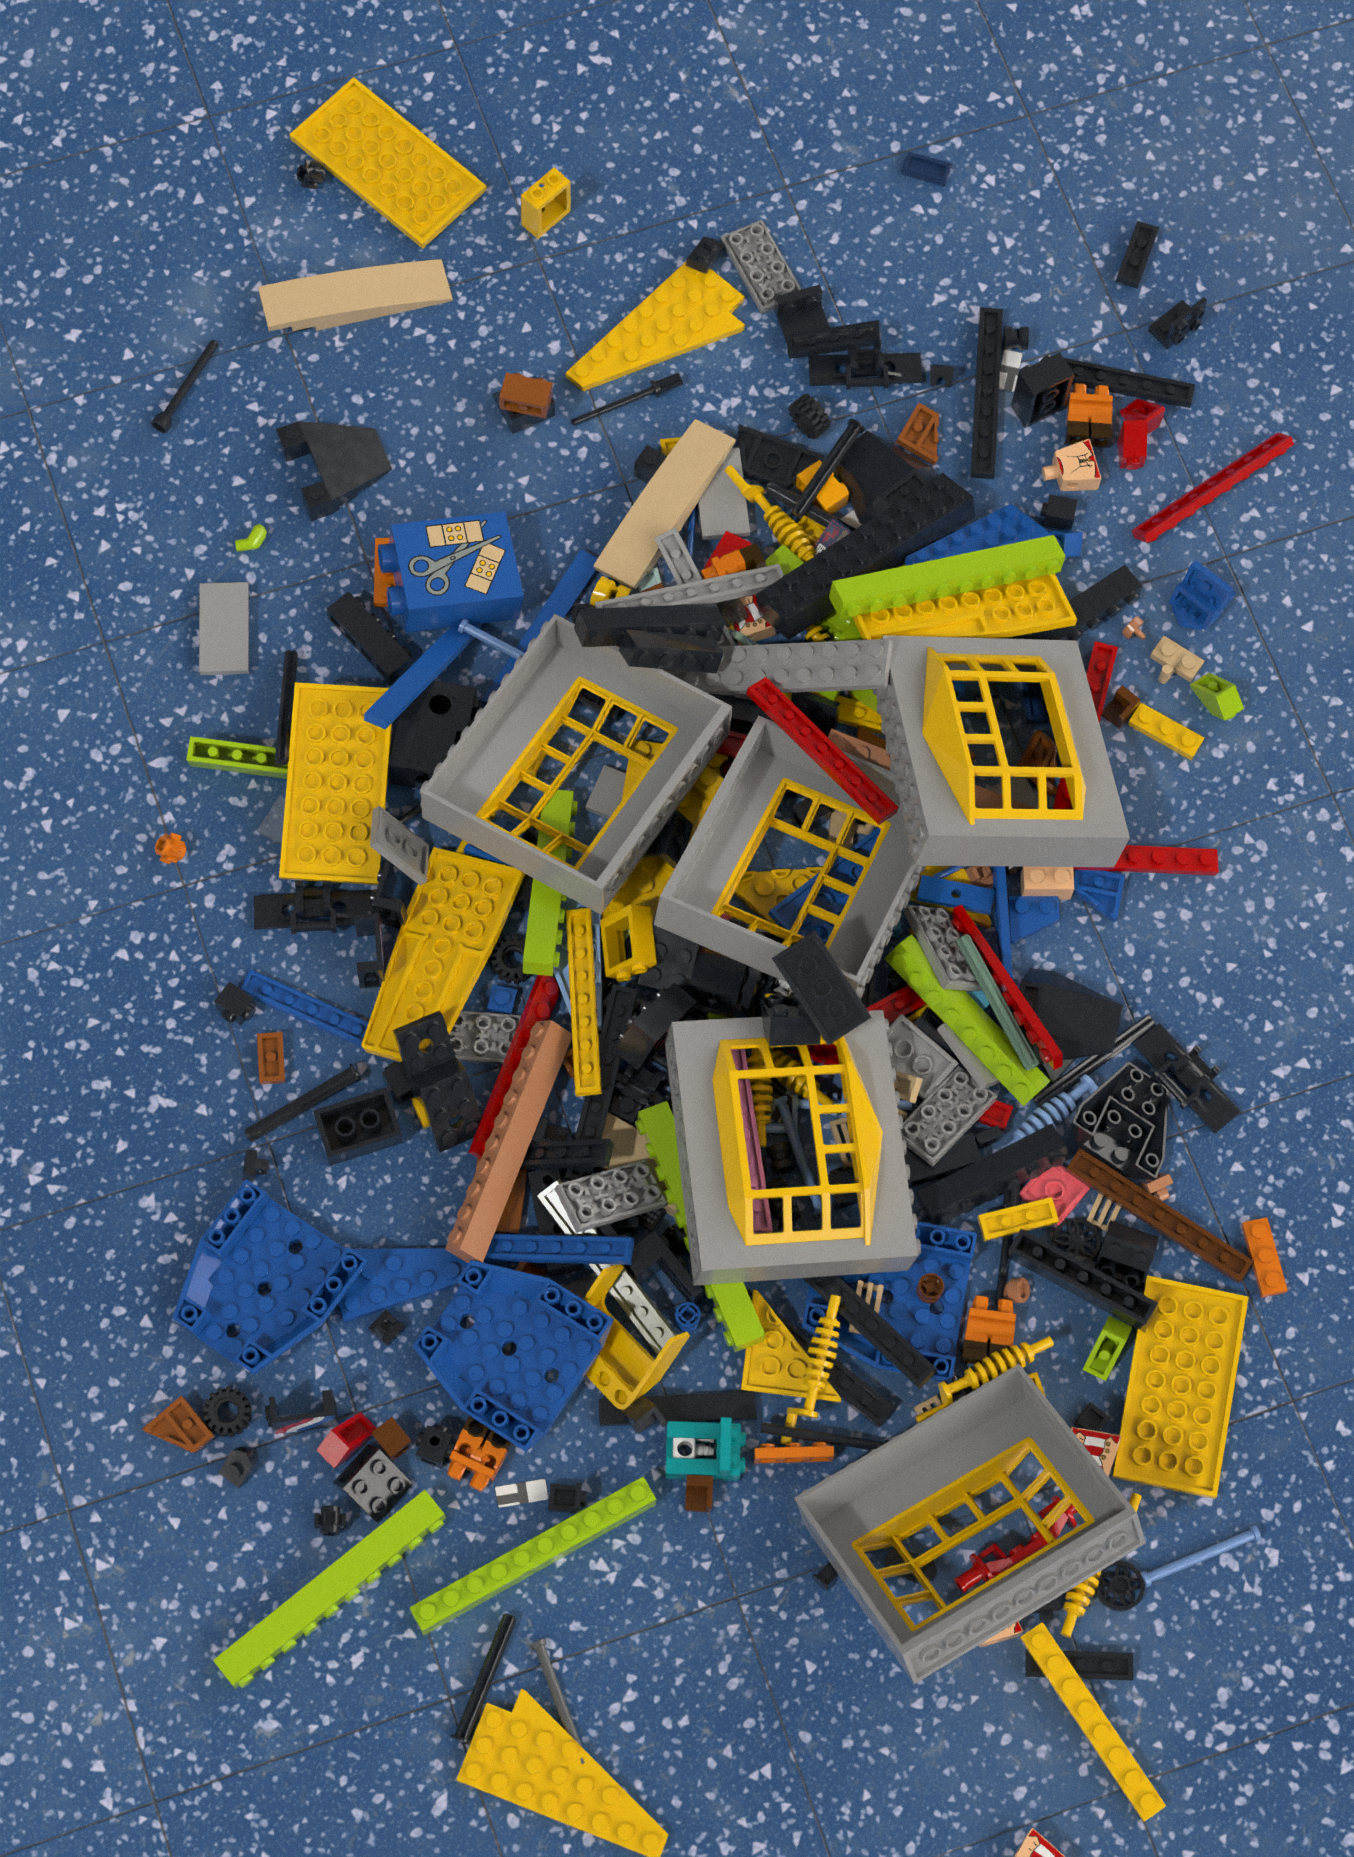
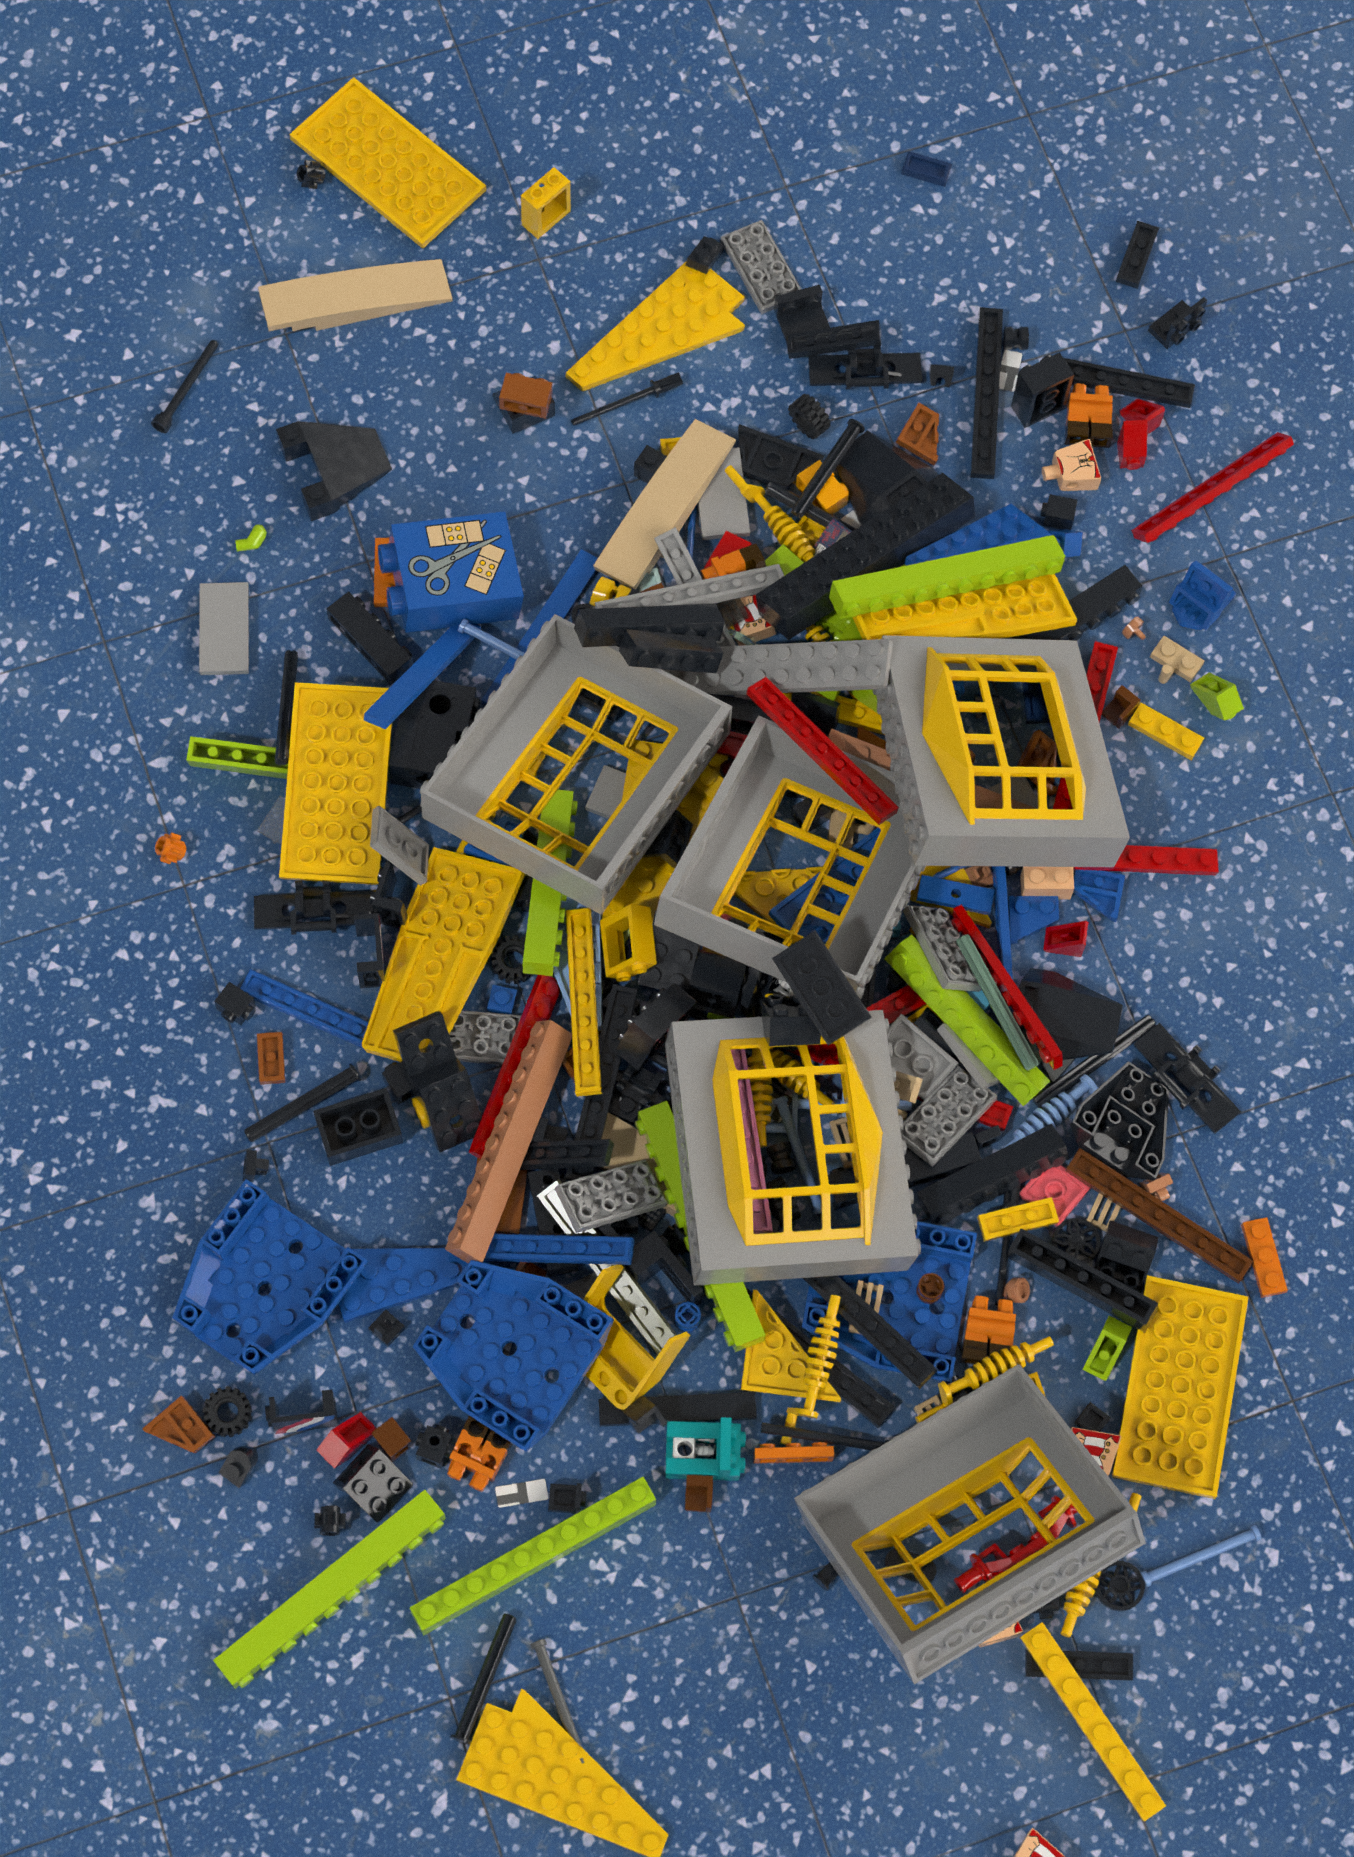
none -> red slope [1043,921,1088,957]

